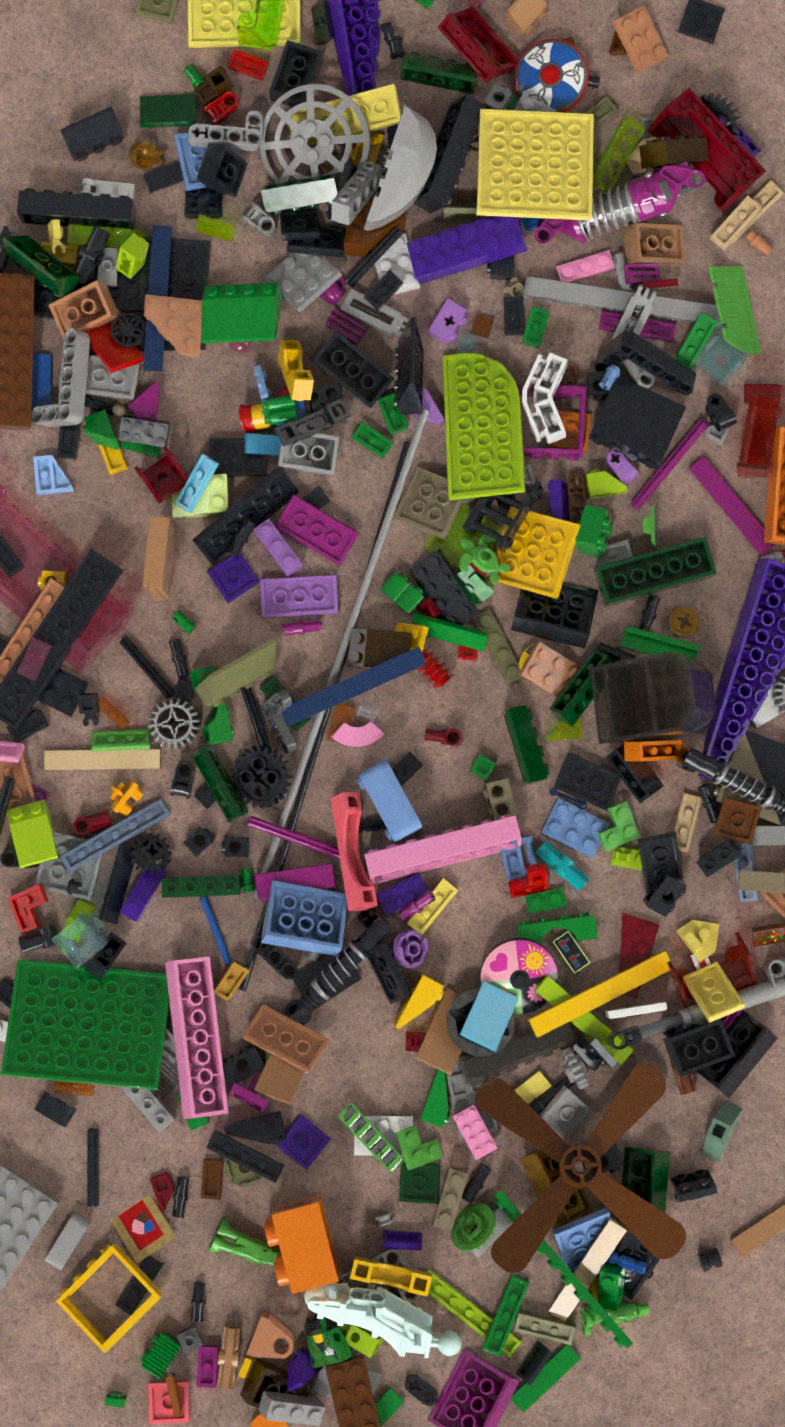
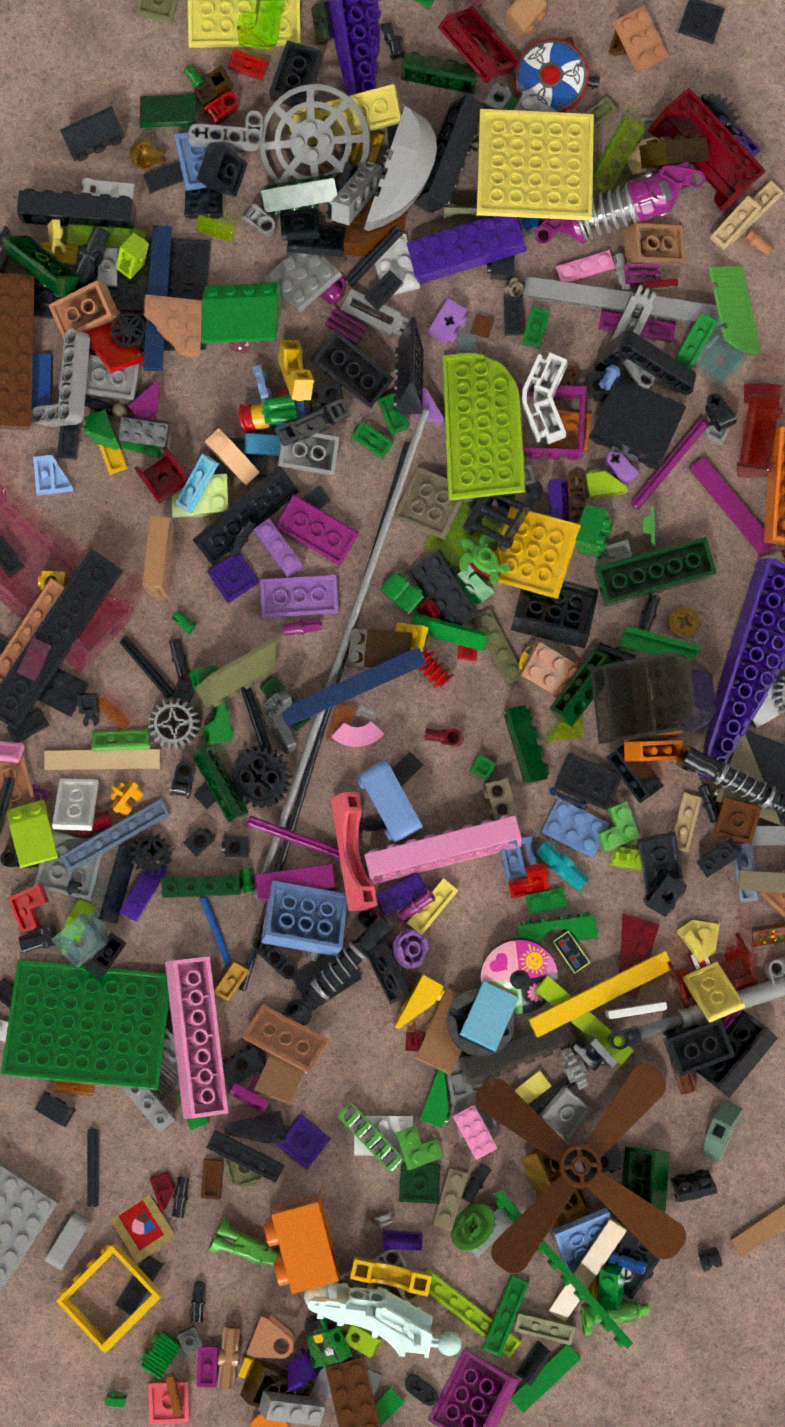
none -> white plate [52,778,99,830]
none -> light nougat slope [205,428,260,486]

